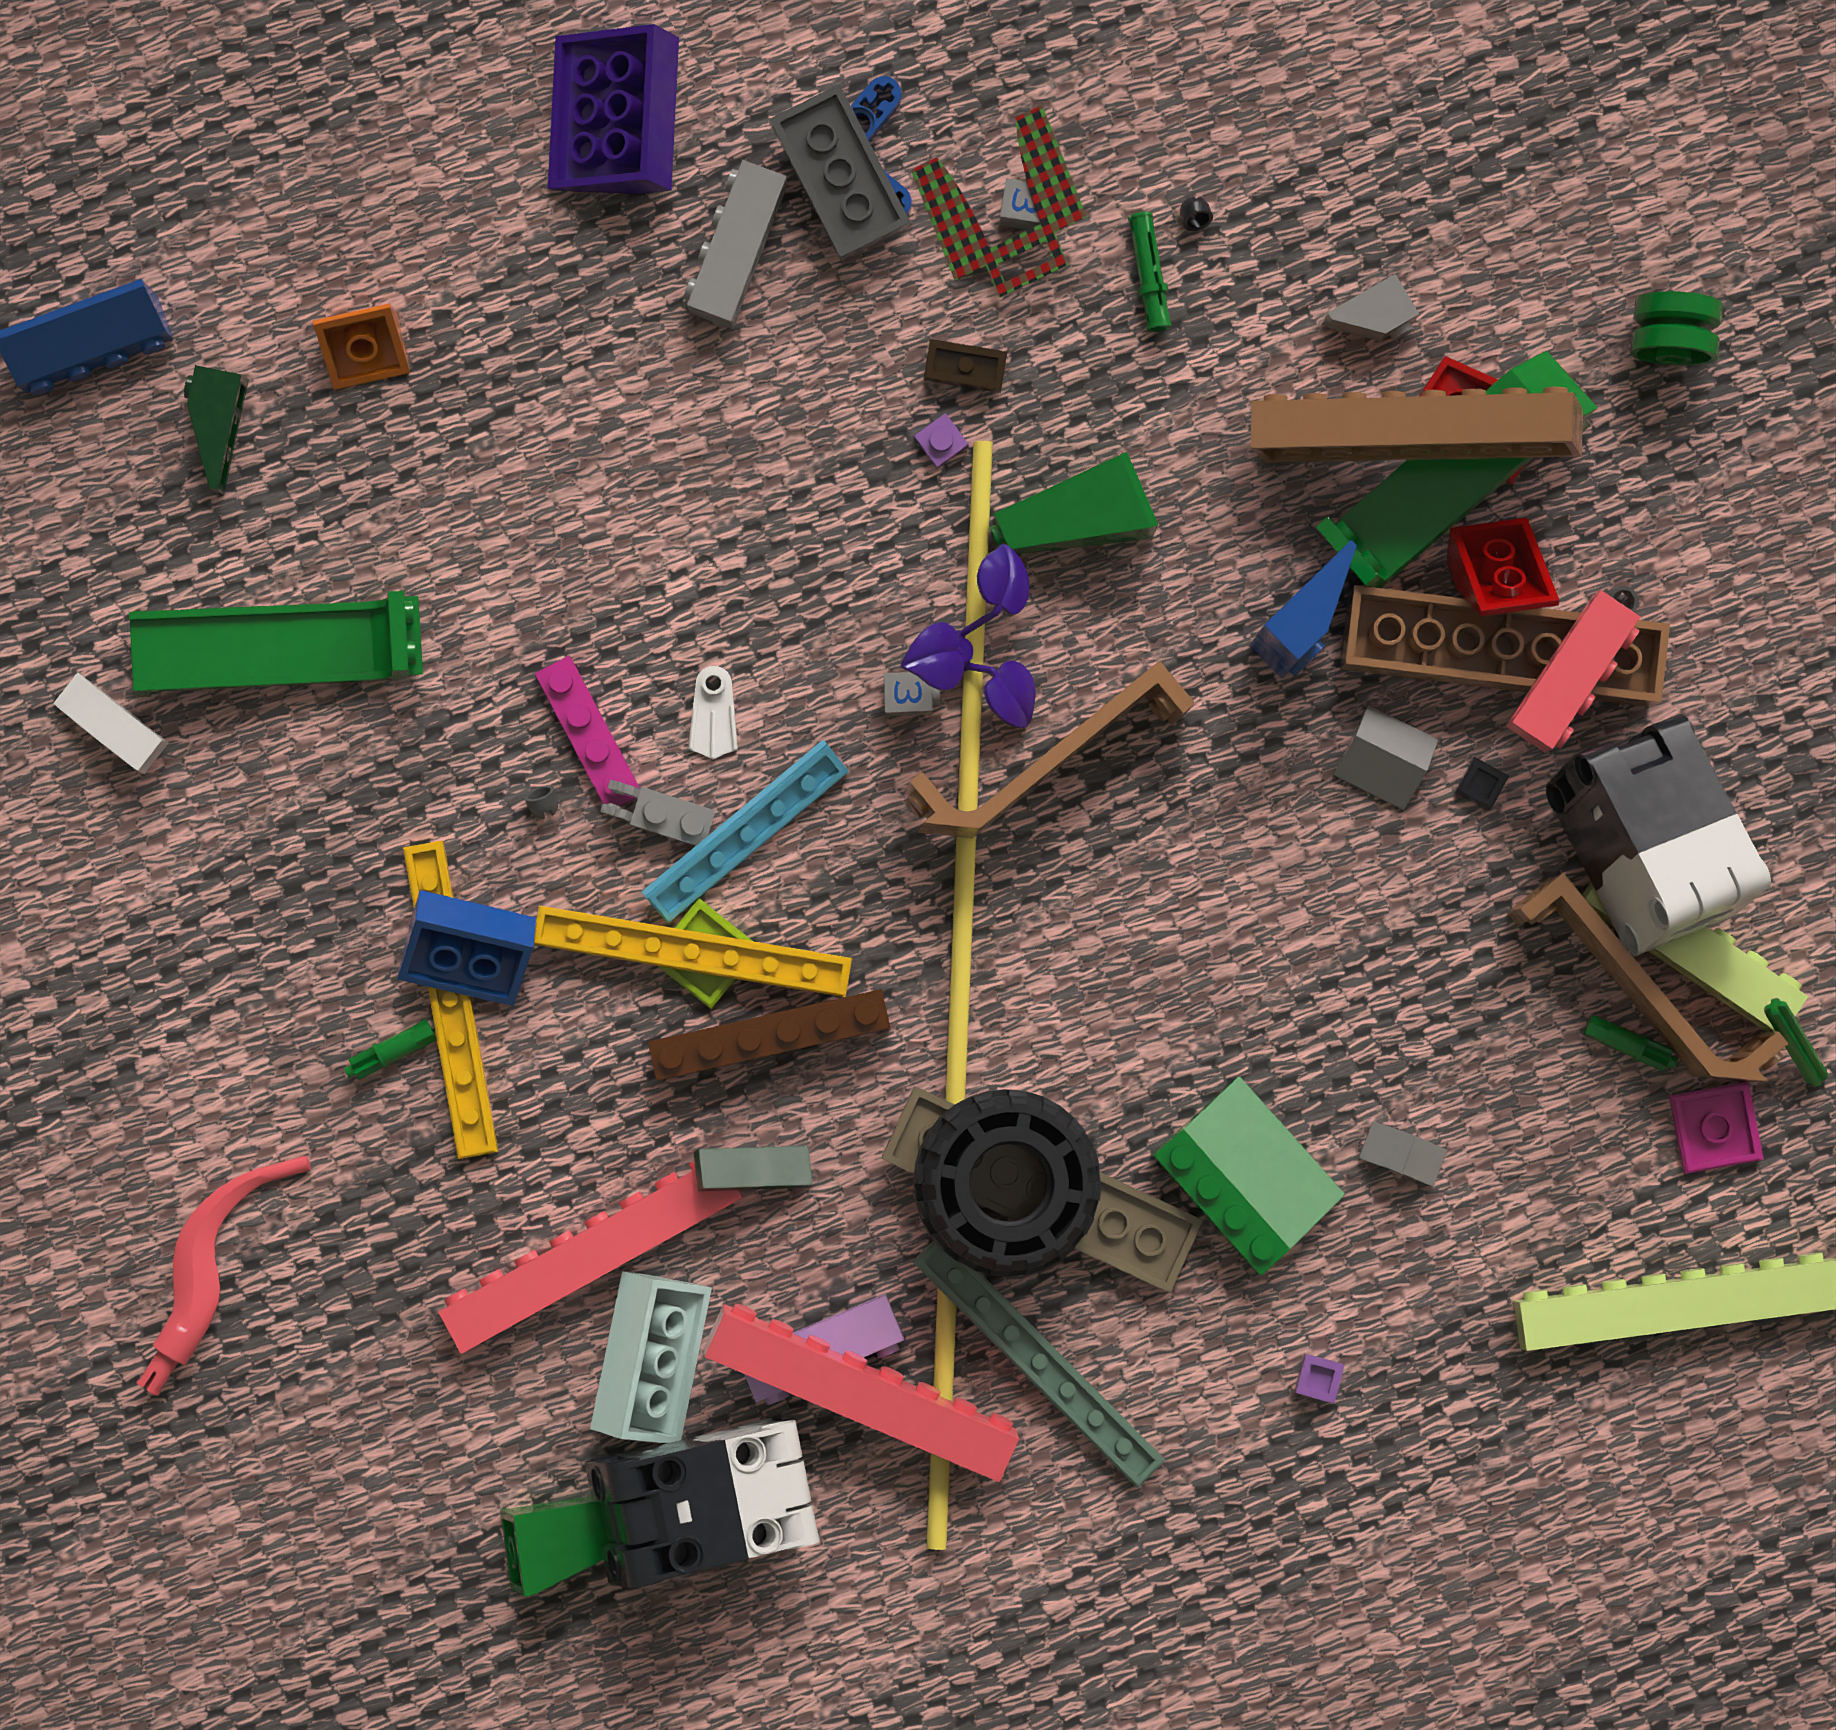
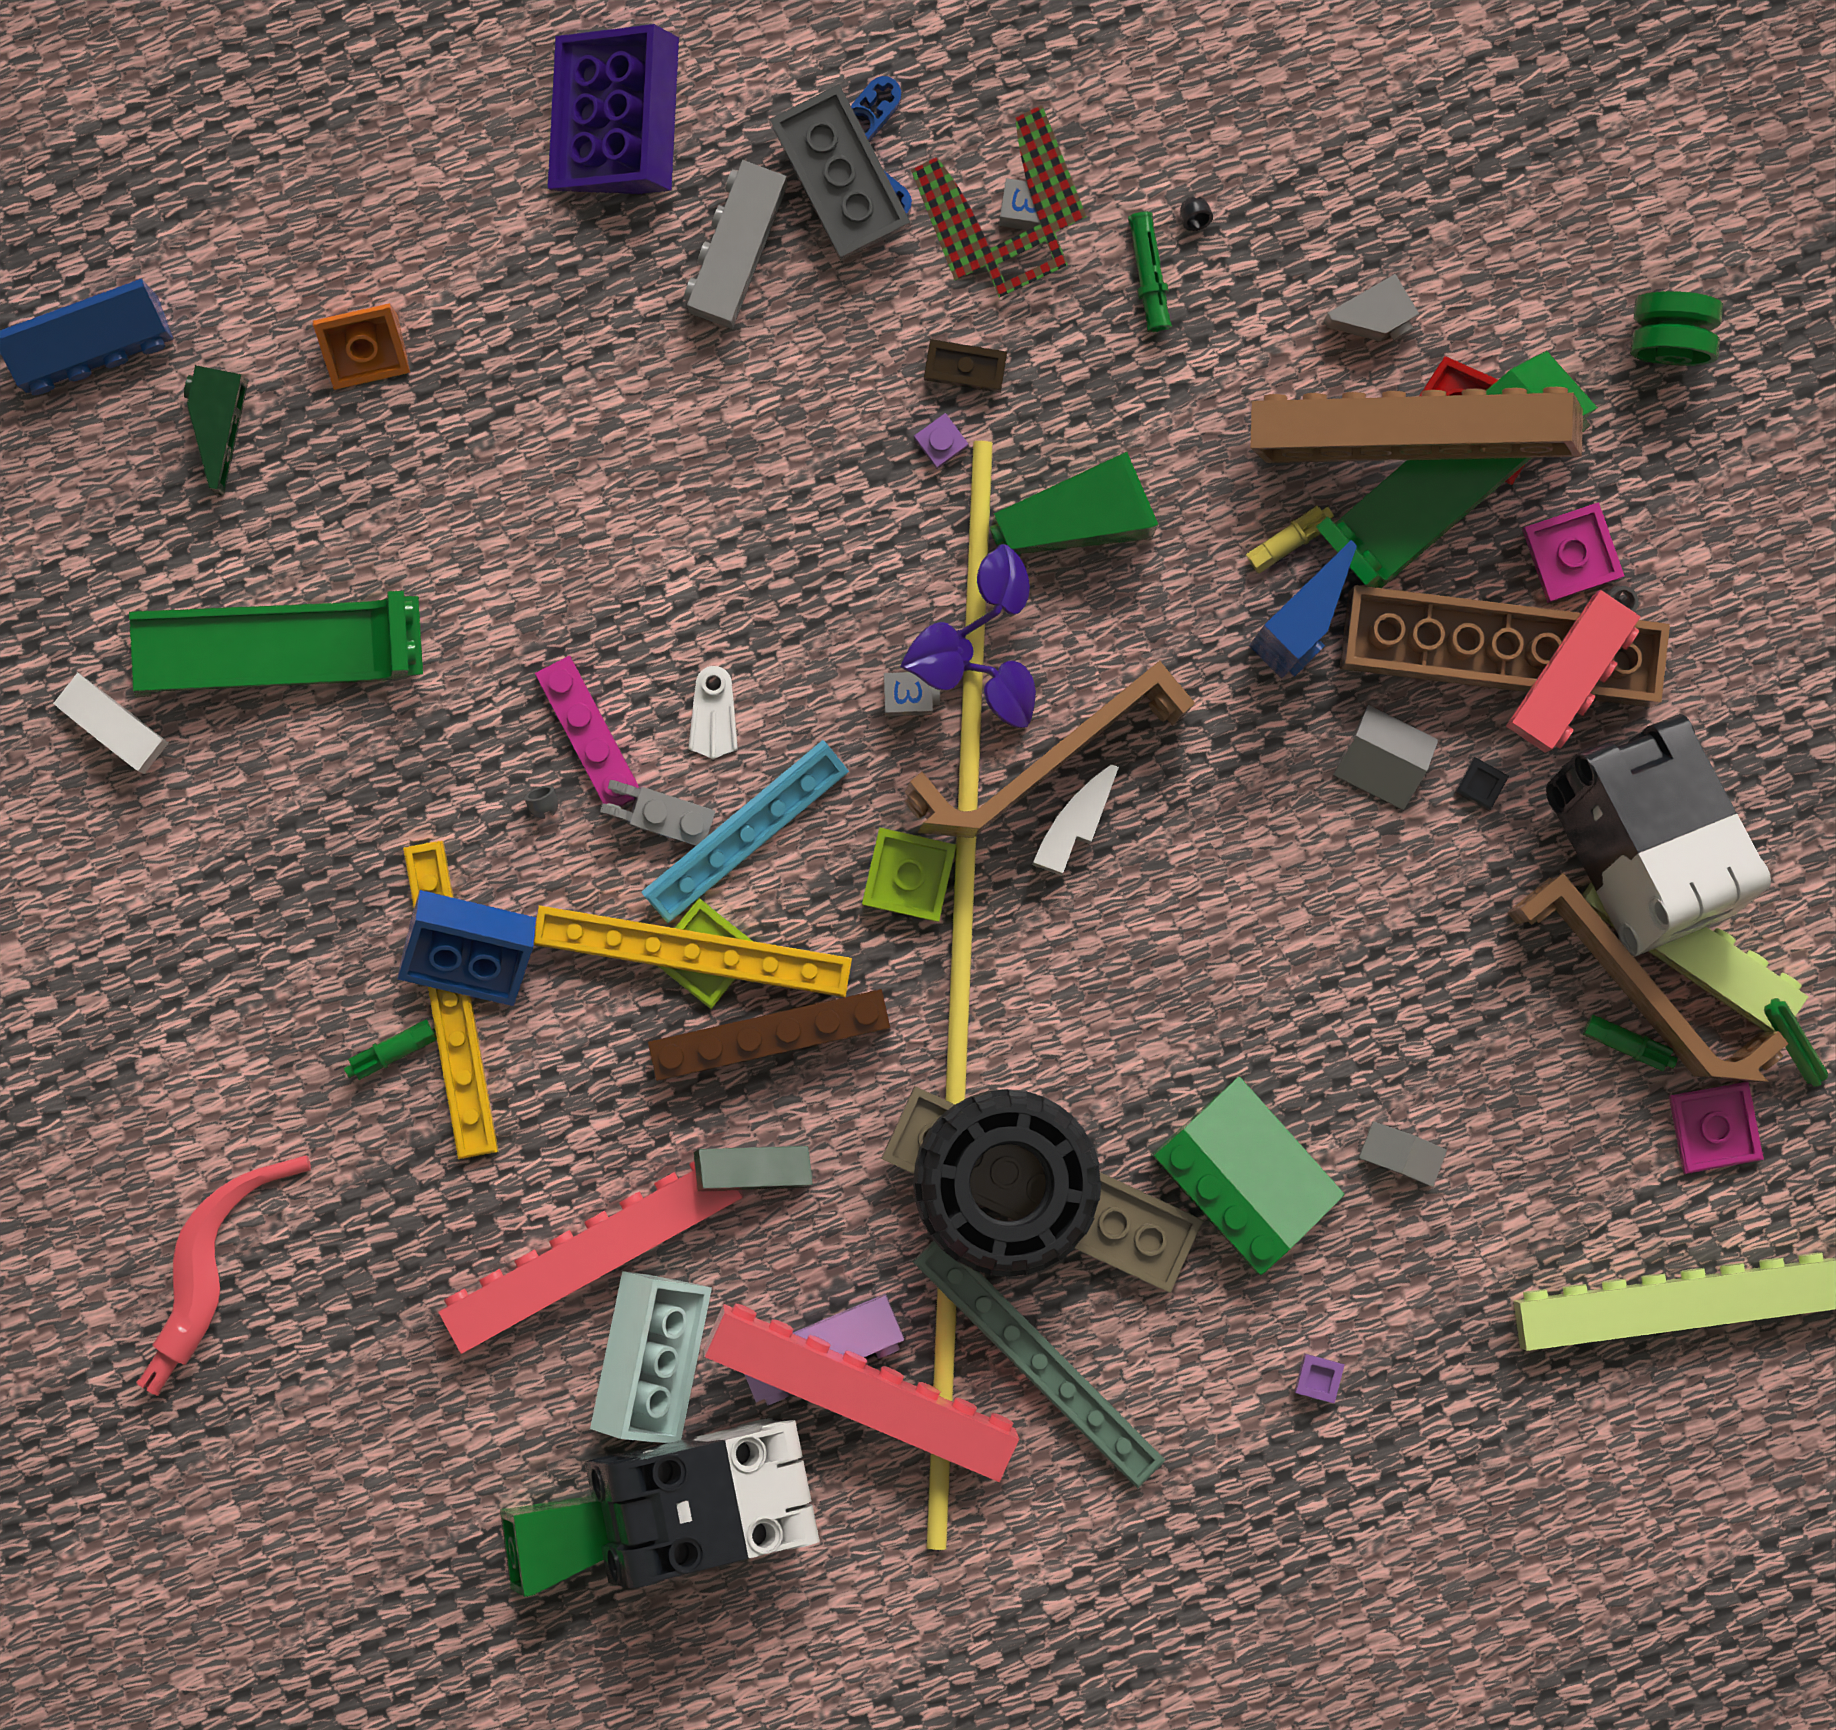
red slope [1446,517,1560,617] -> none
none -> lime plate [862,827,956,922]
none -> white slope [1032,765,1119,876]
none -> light yellow piece [1246,506,1334,574]
none -> dark pink plate [1522,502,1624,603]

